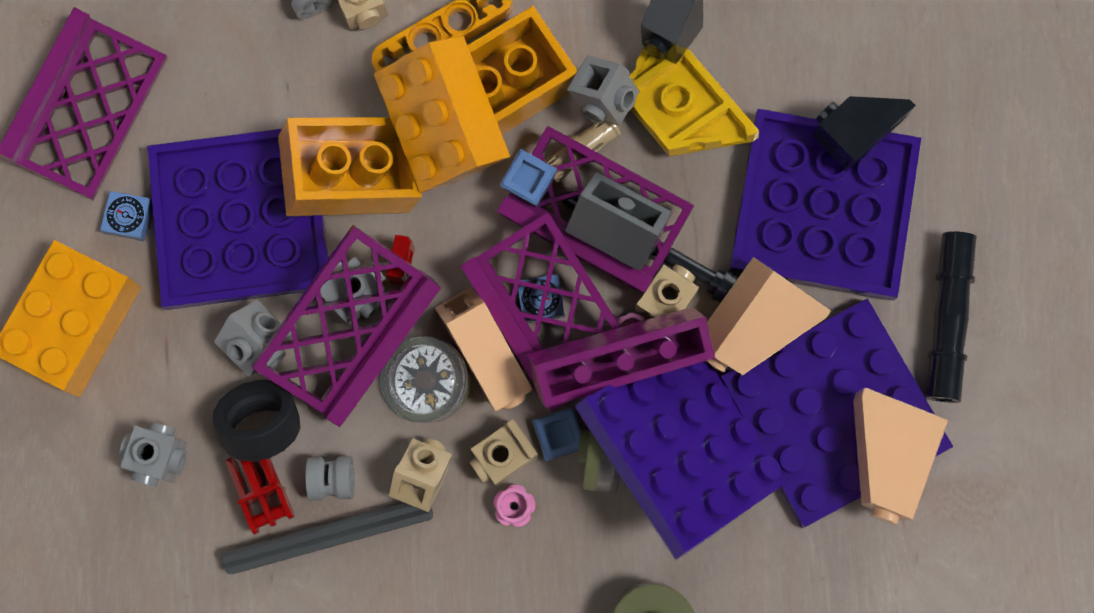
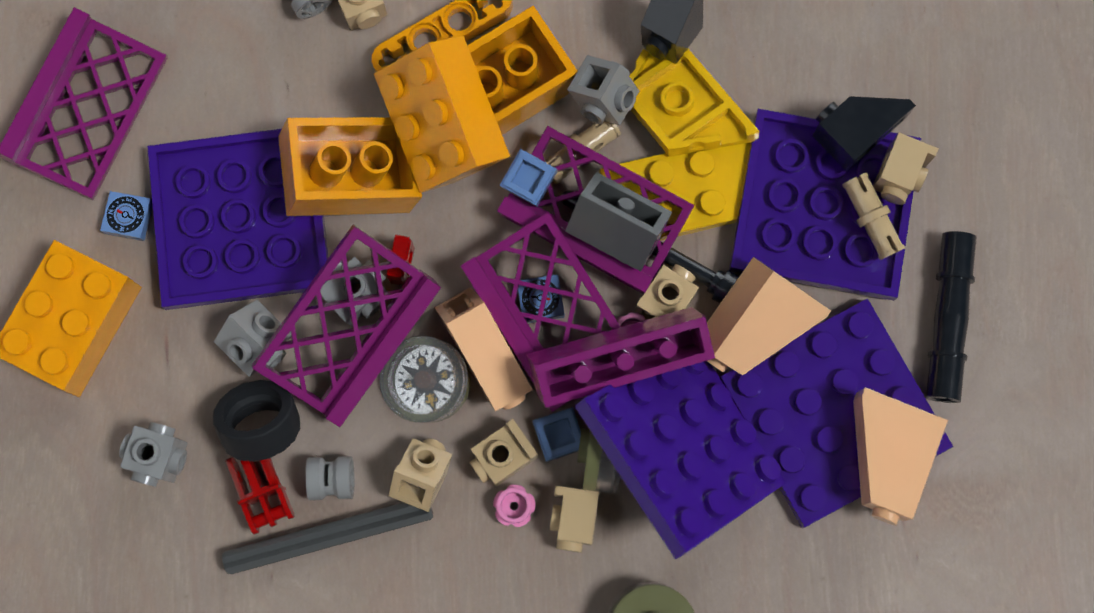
none -> tan brick [550,486,599,553]
none -> yellow wing [599,142,751,241]
none -> tan pin [842,172,905,260]
none -> tan brick [873,132,939,205]

